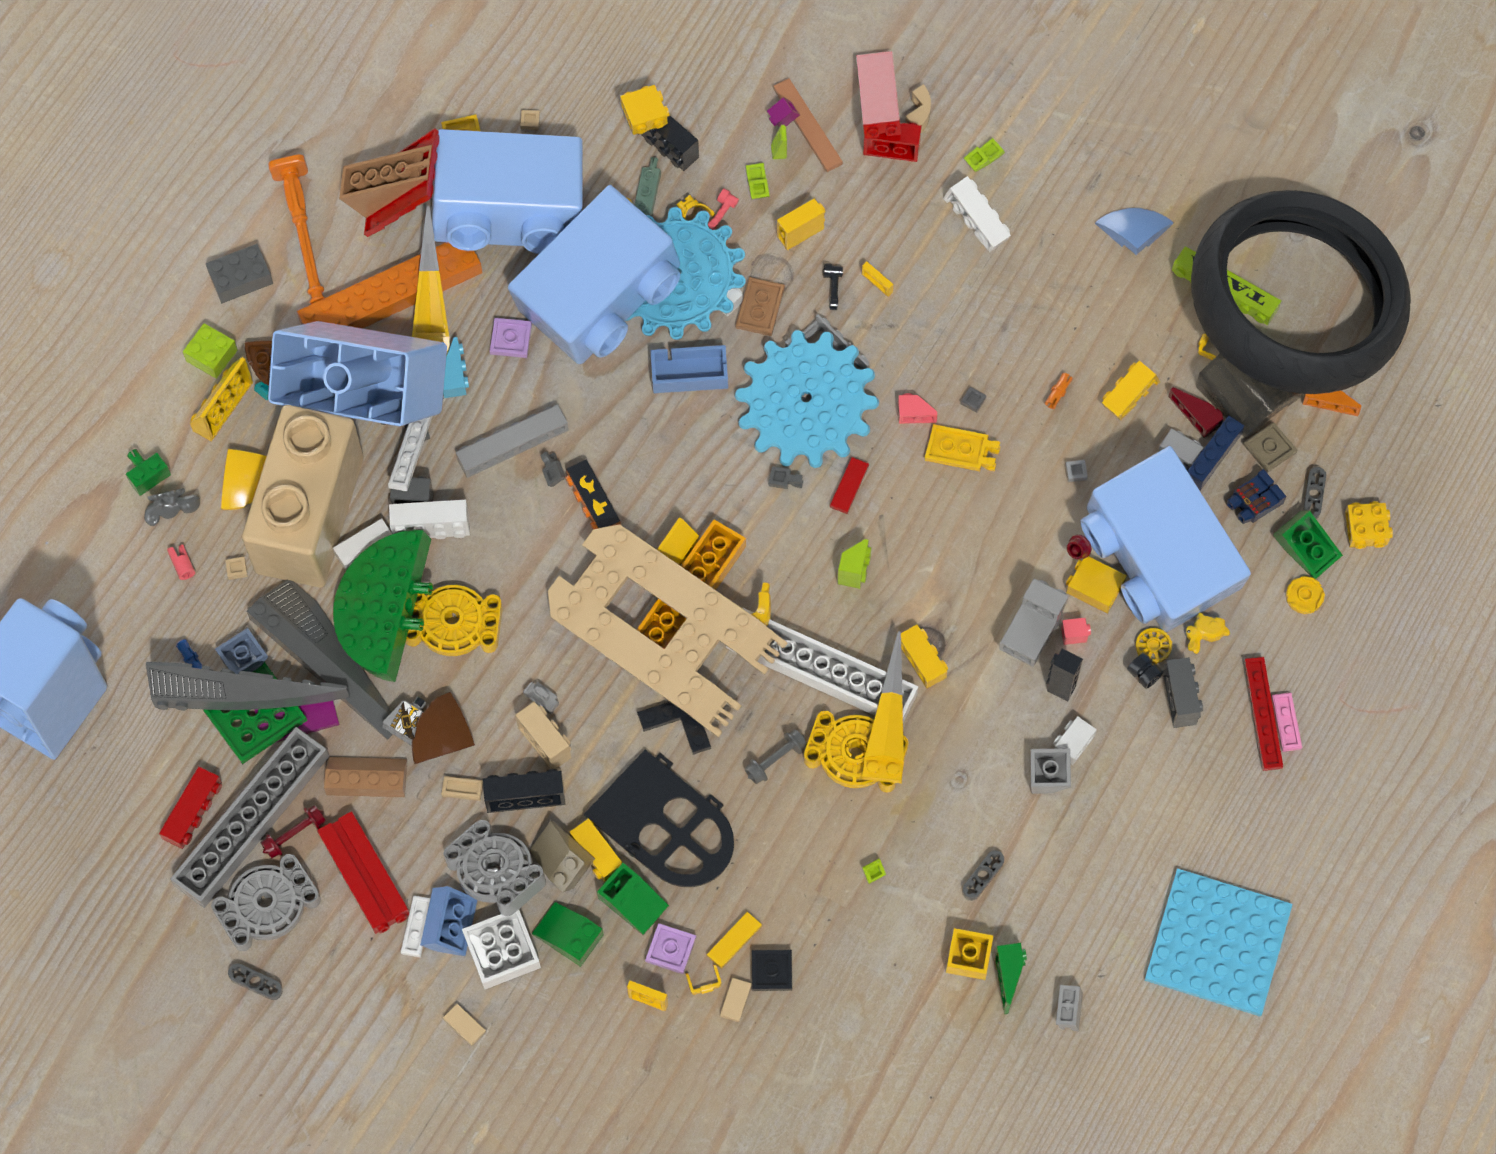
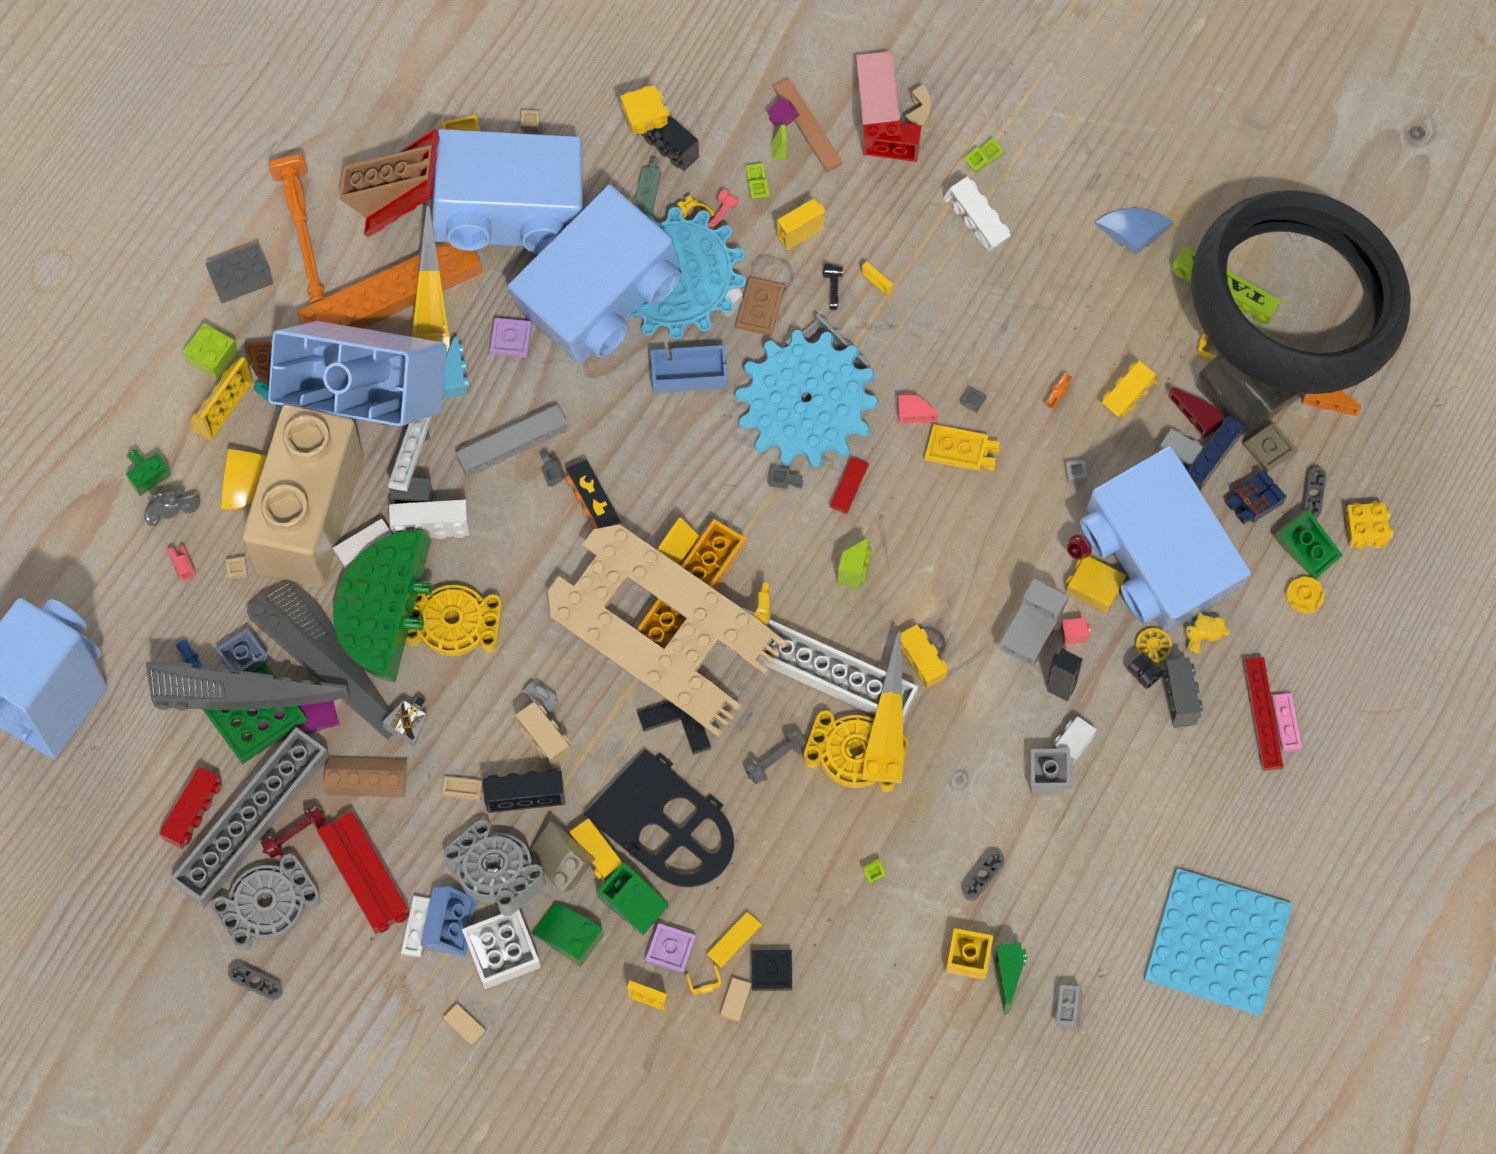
reddish brown brick [412,692,475,764] -> none

